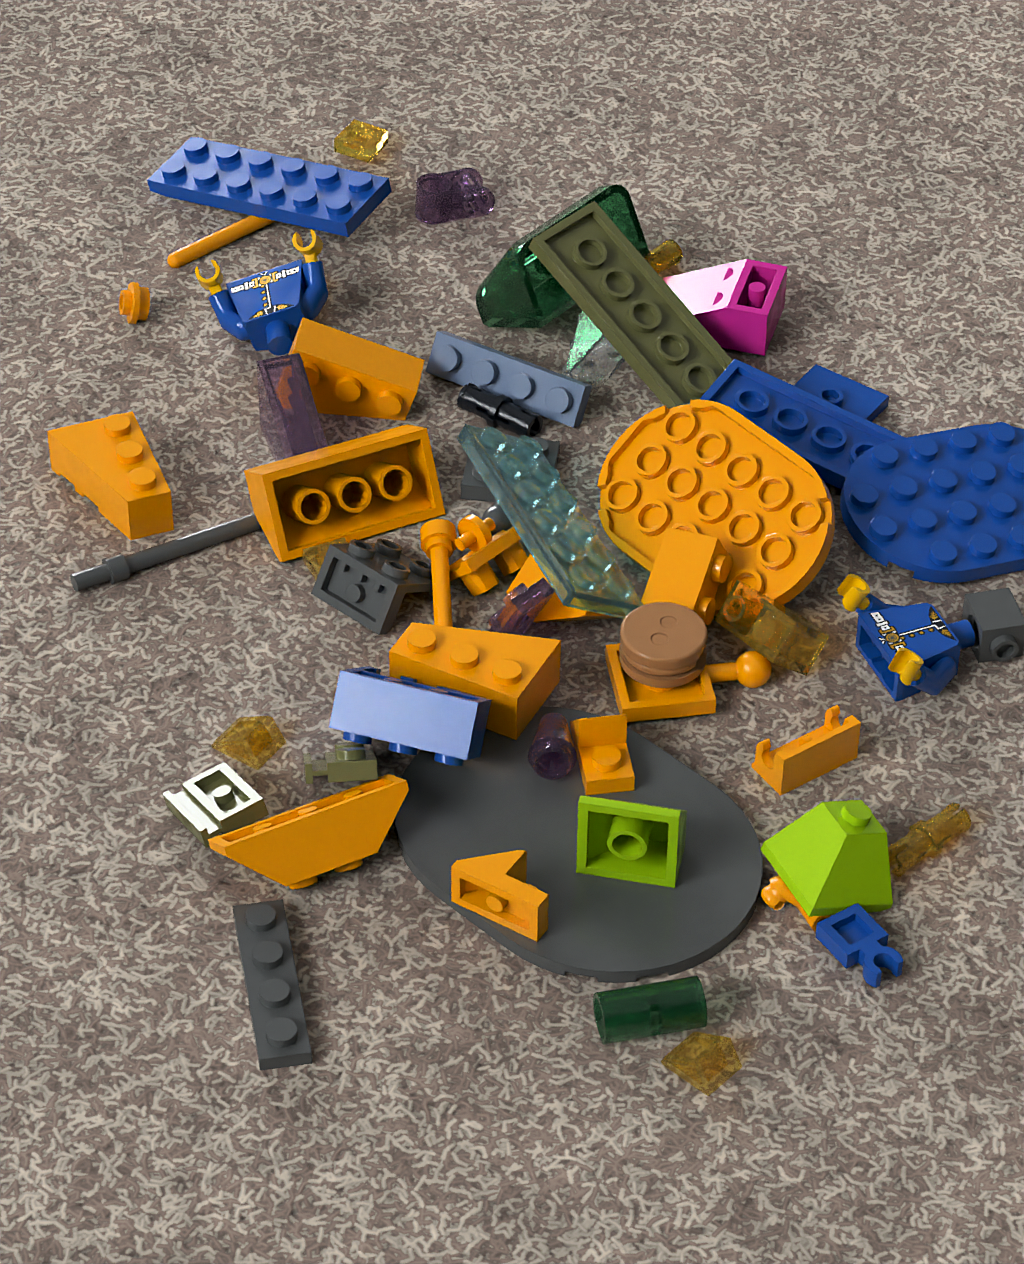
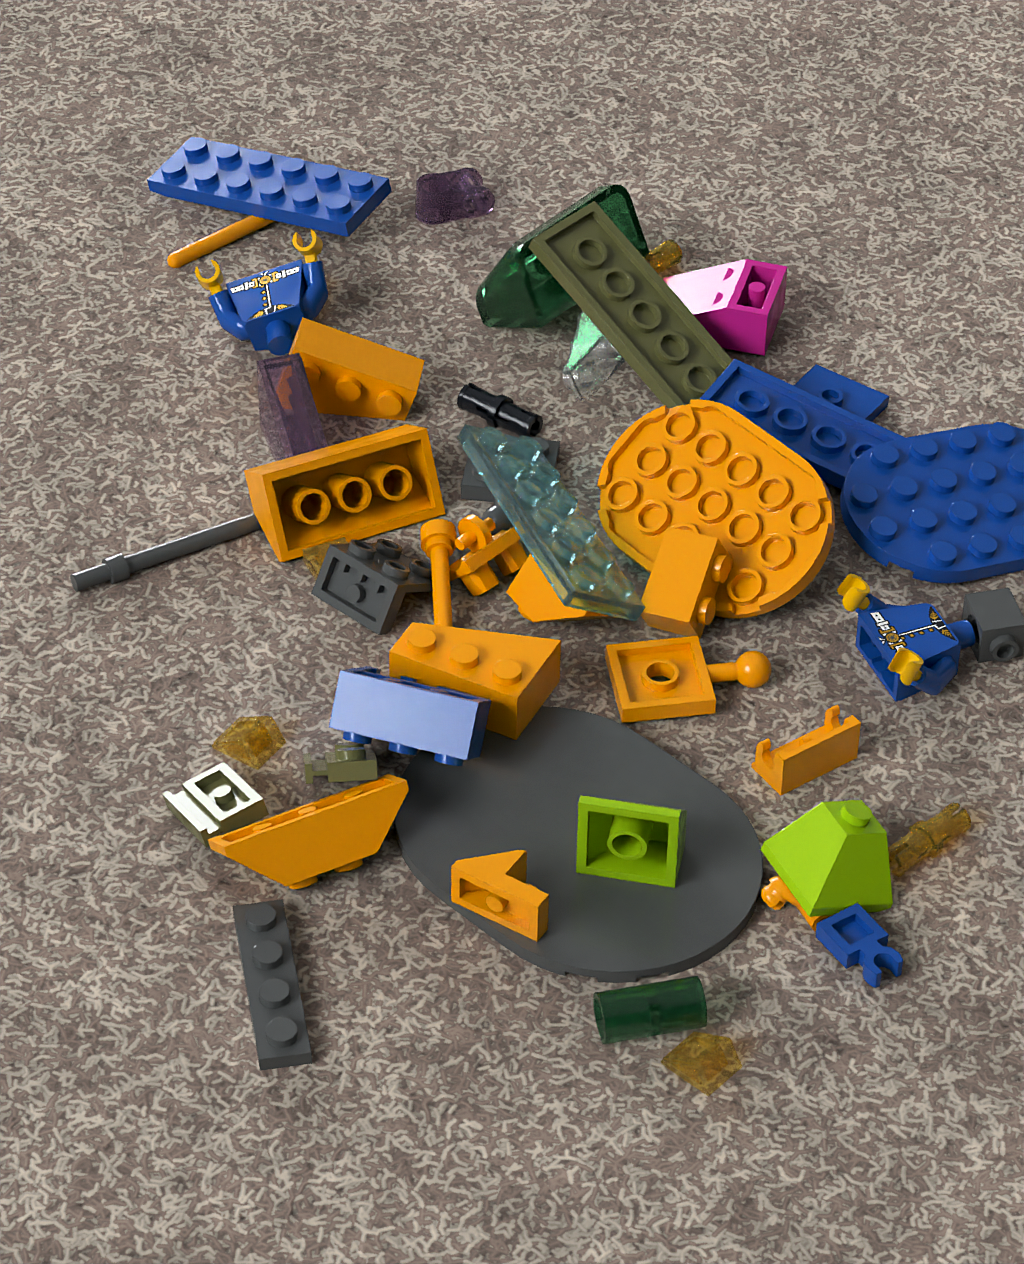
light orange wedge [47,411,174,540] -> none
light orange plate [119,282,150,324] -> none
clear yellow plate [334,119,388,163] -> none
sand blue plate [425,331,592,428] -> none
plate [487,577,555,635] -> none
cone [528,713,577,780] -> none
light orange slope [570,714,635,795] -> none
medium nougat head [619,602,708,688] -> none
clear yellow slope [714,580,830,676] -> none

